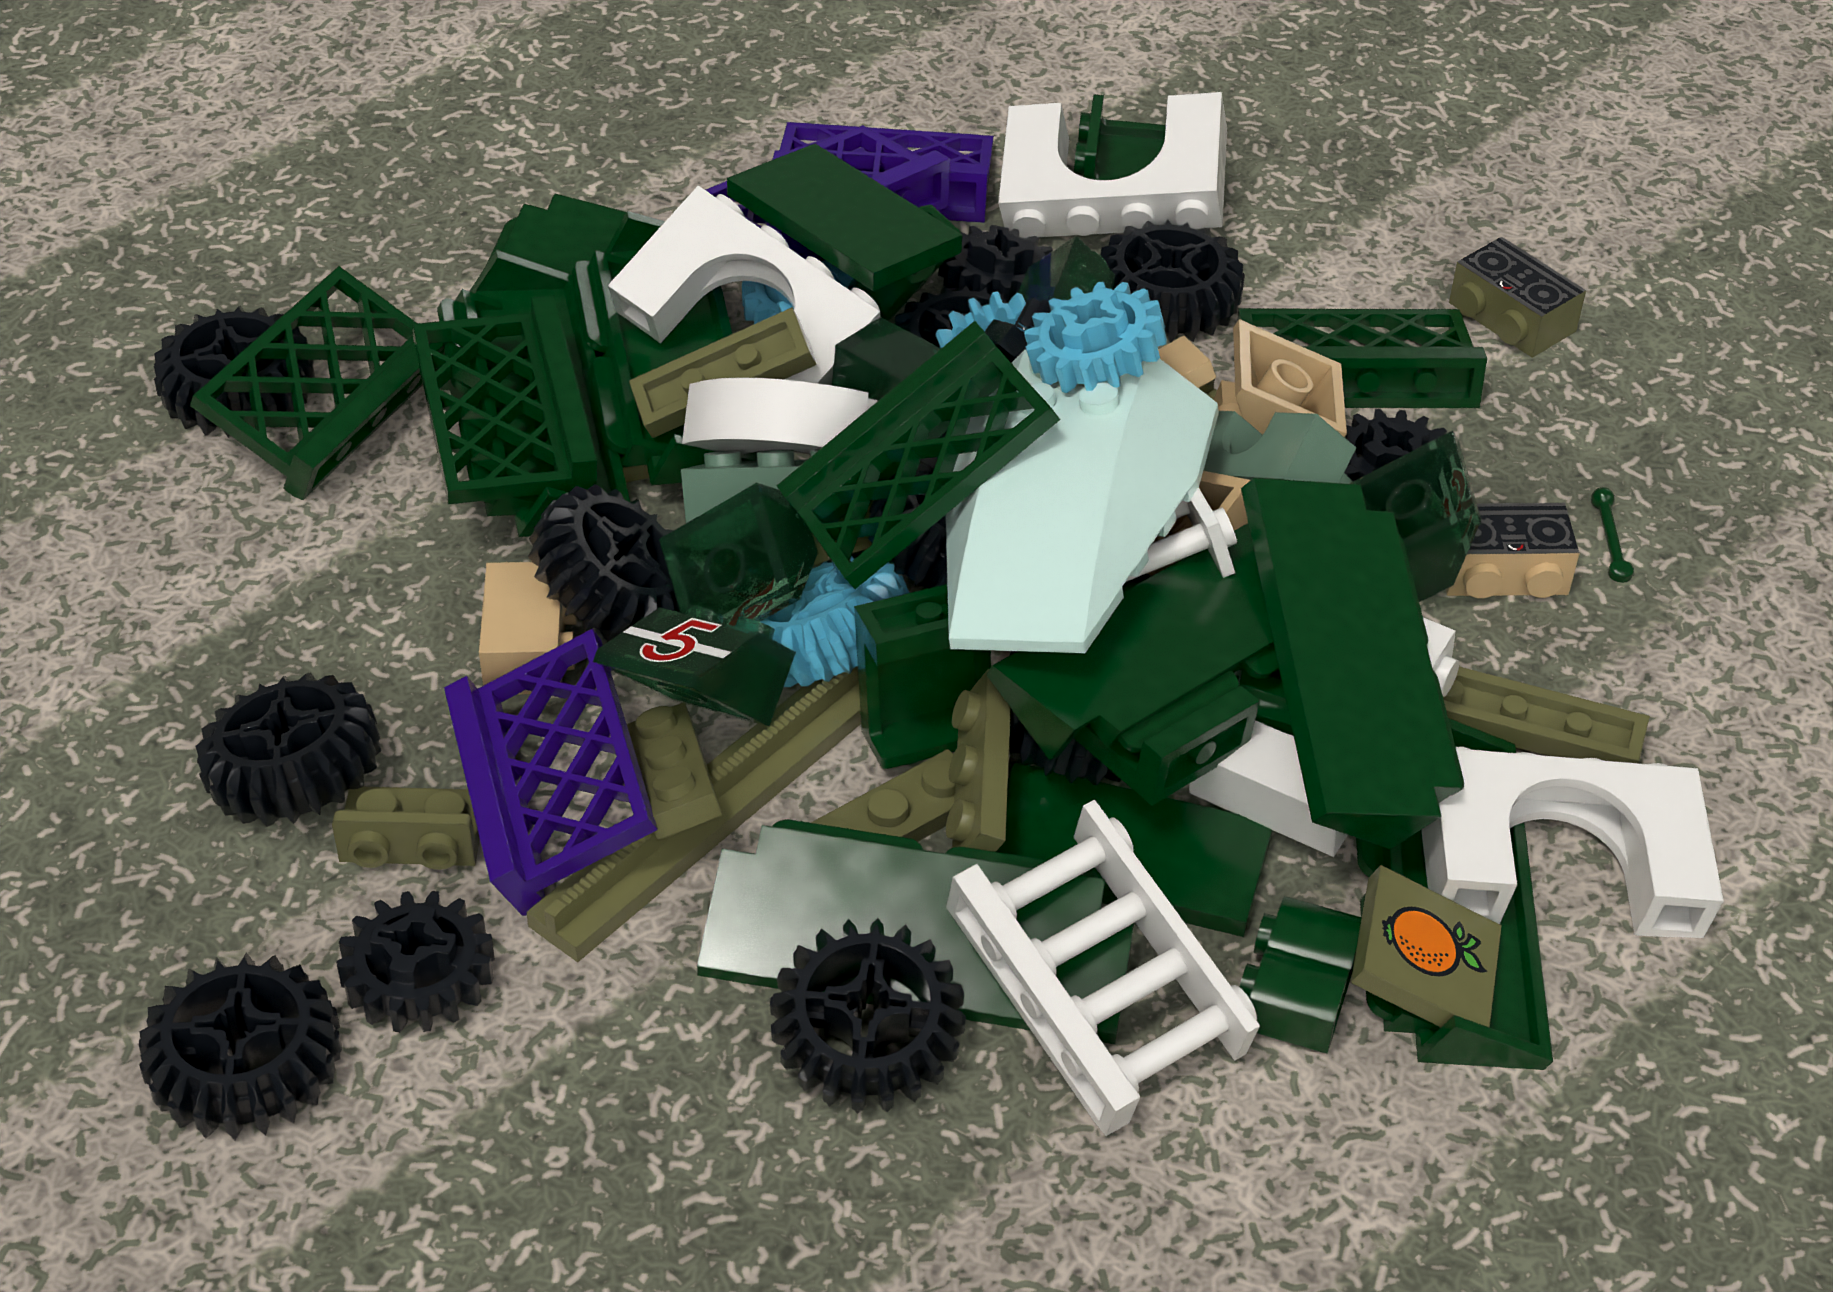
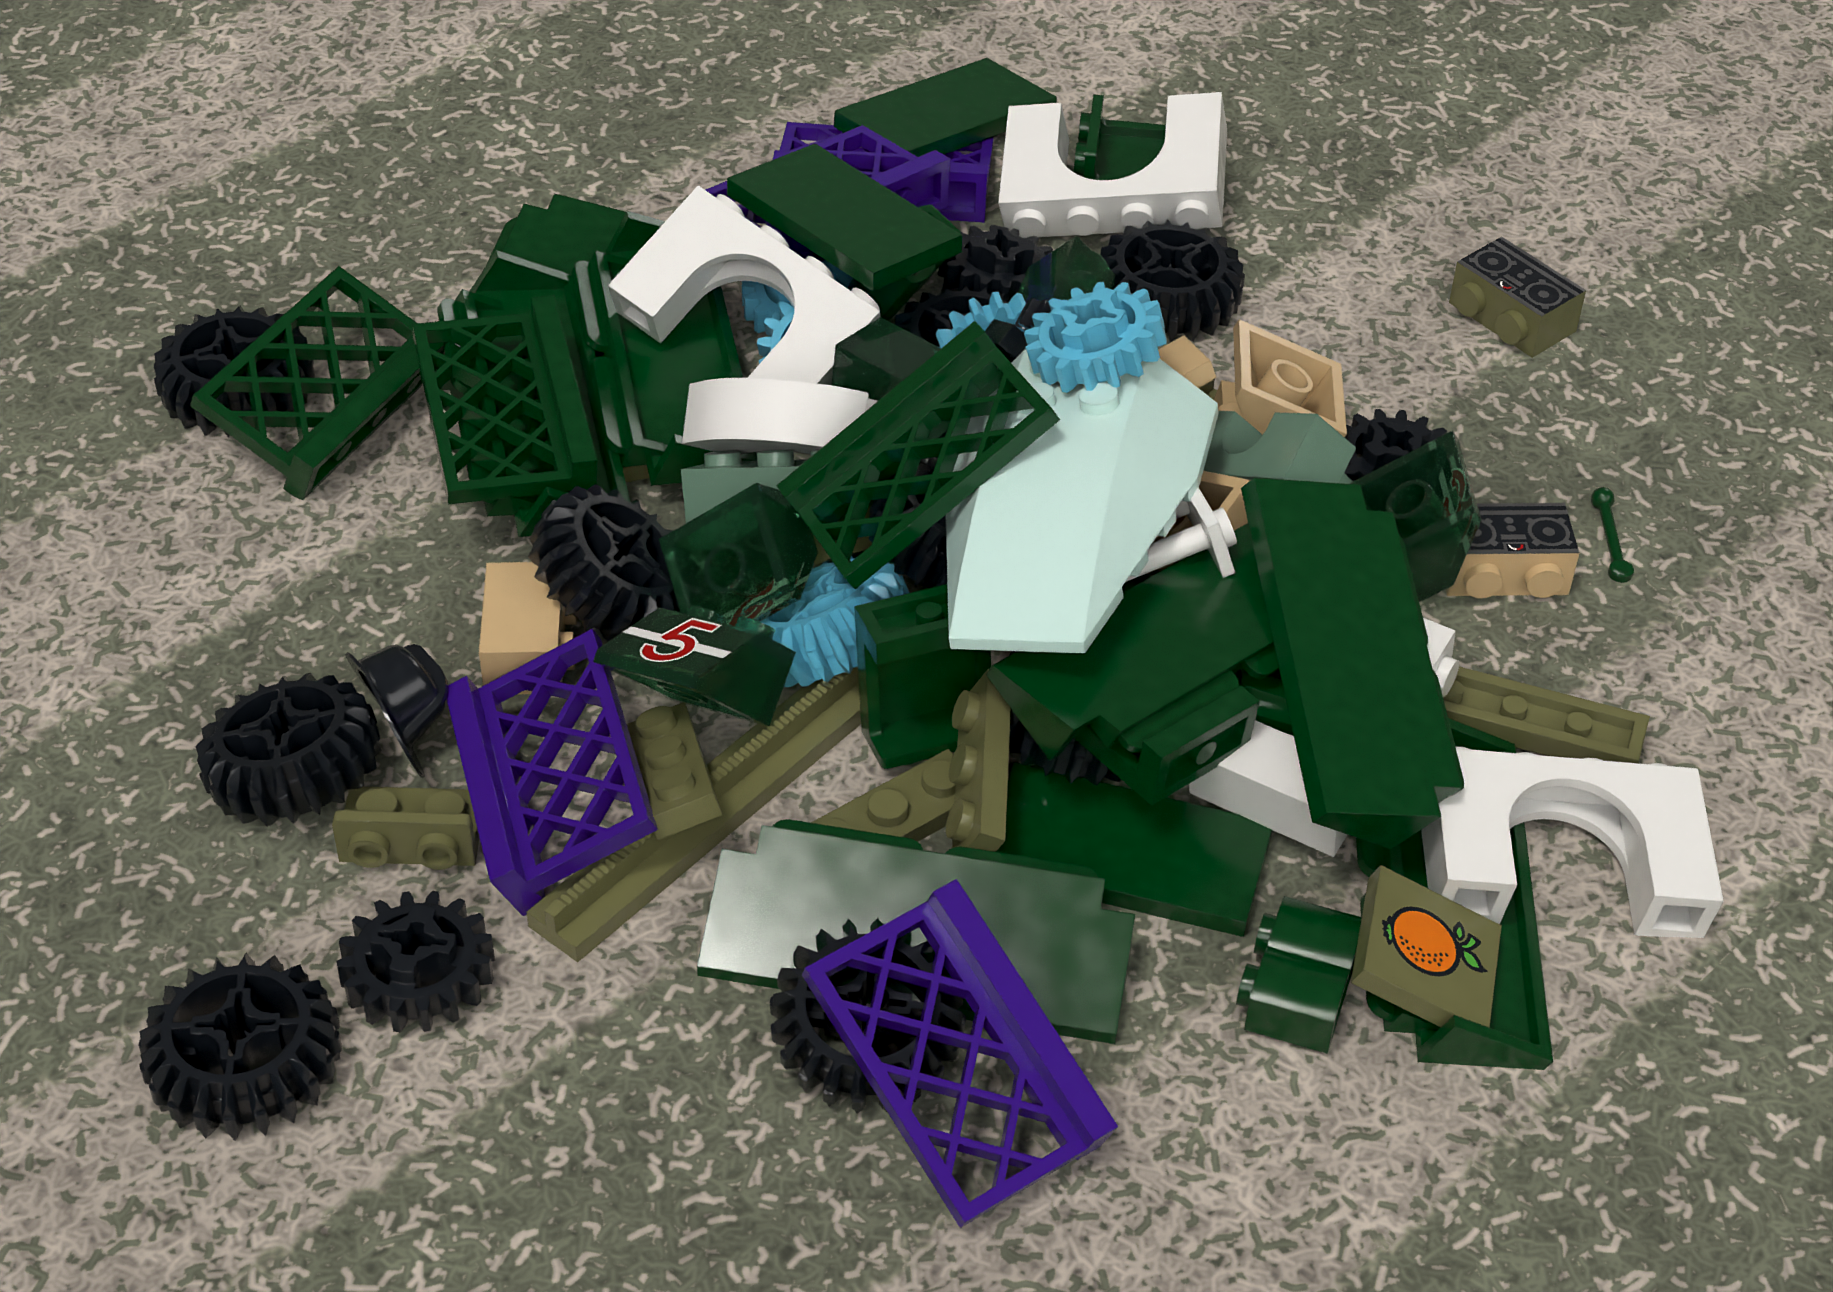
olive plate [629,307,817,438] -> none
white fence [946,800,1260,1136] -> none
dark green fence [1237,308,1487,408] -> none
none -> black piece [345,644,448,778]
none -> dark purple fence [802,879,1118,1228]
none -> dark green tile [834,58,1057,157]

